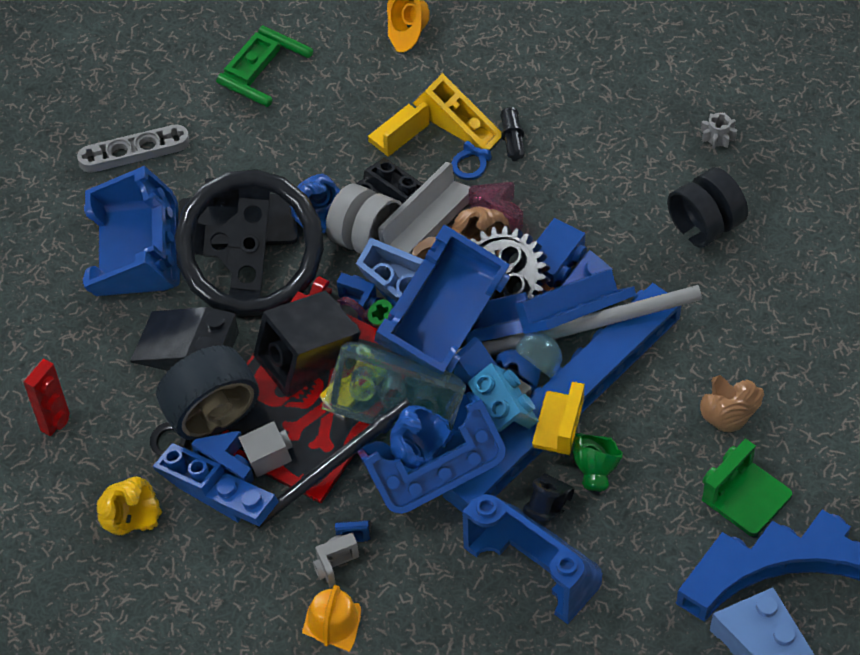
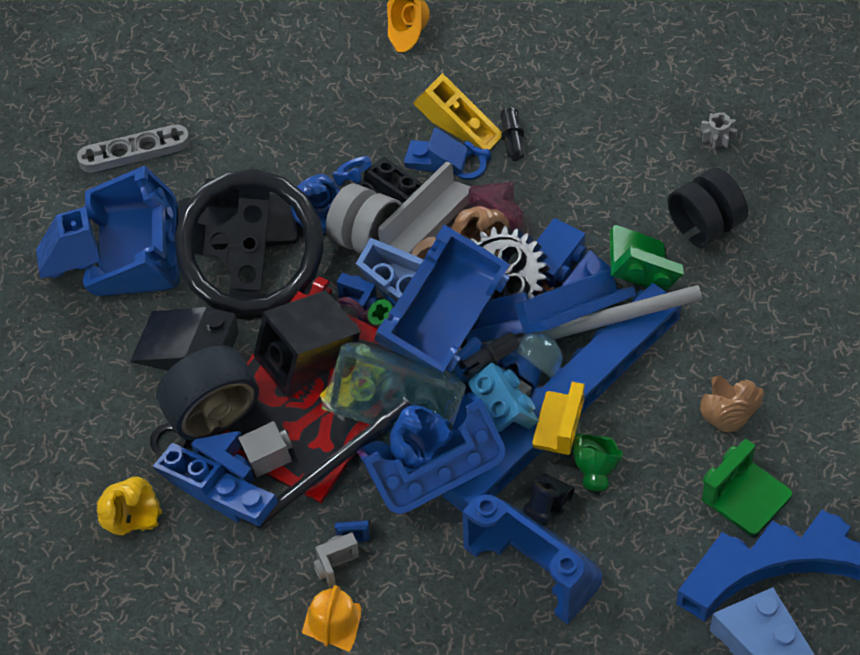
red plate [23,358,70,437] -> none
green plate [216,25,313,107] -> none
yellow panel [368,102,430,157] -> none
none -> blue slope [36,206,100,278]
none -> blue piece [333,156,372,187]
none -> blue slope [404,128,469,174]
none -> black axle [459,332,519,379]
none -> green bracket [610,225,684,292]

